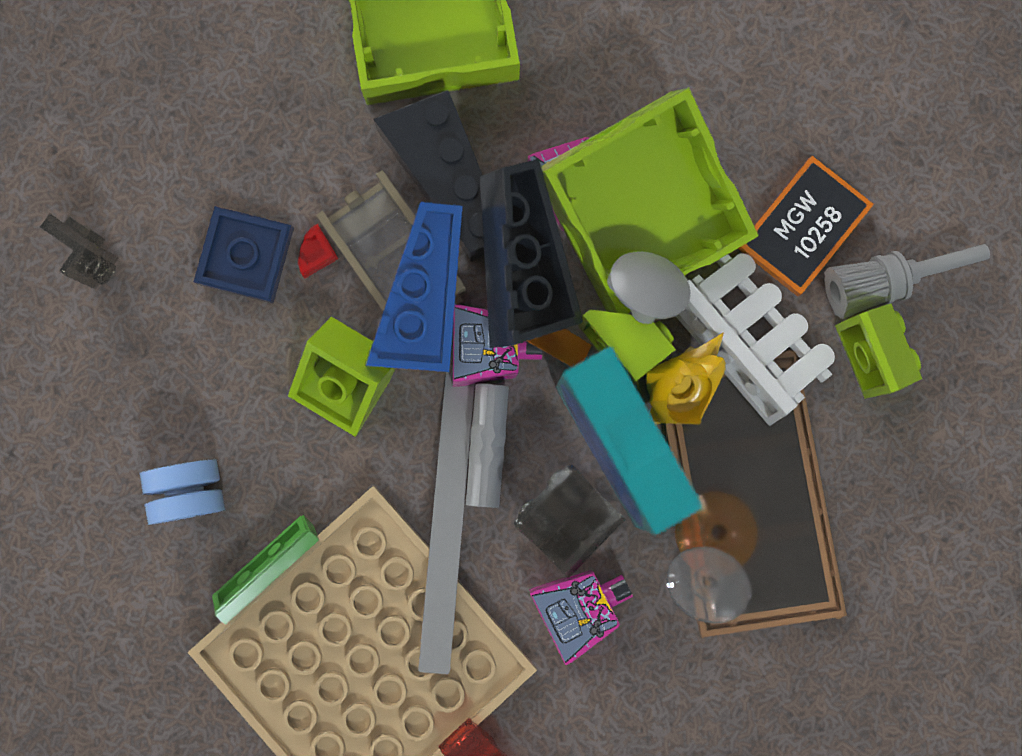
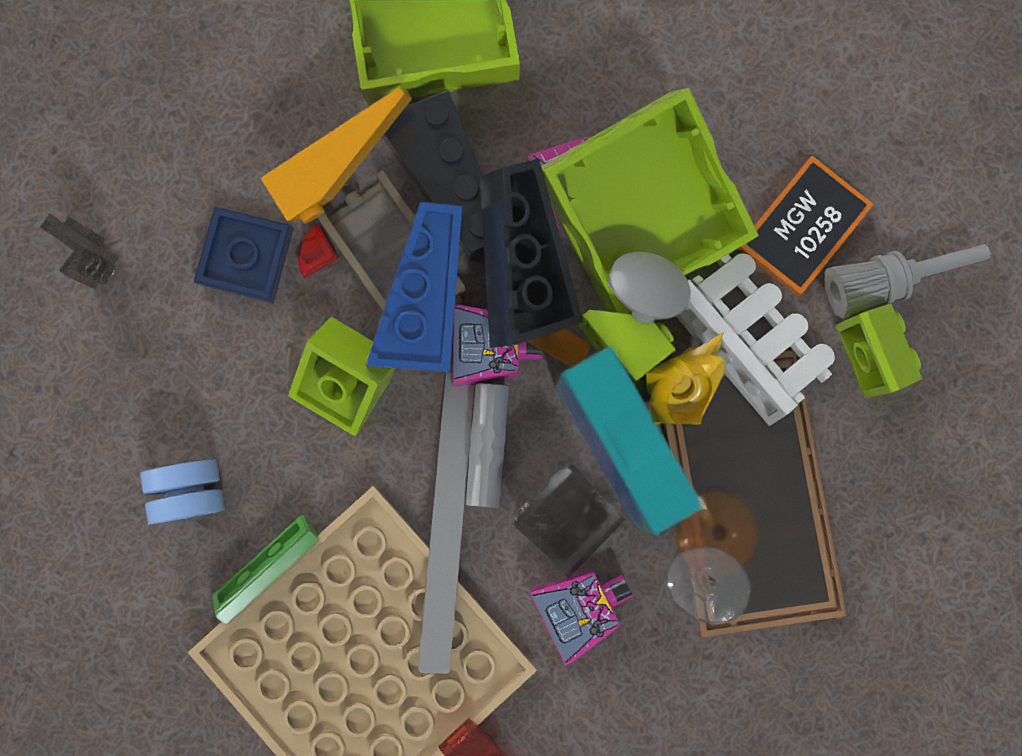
none -> light orange wedge [261,87,412,224]

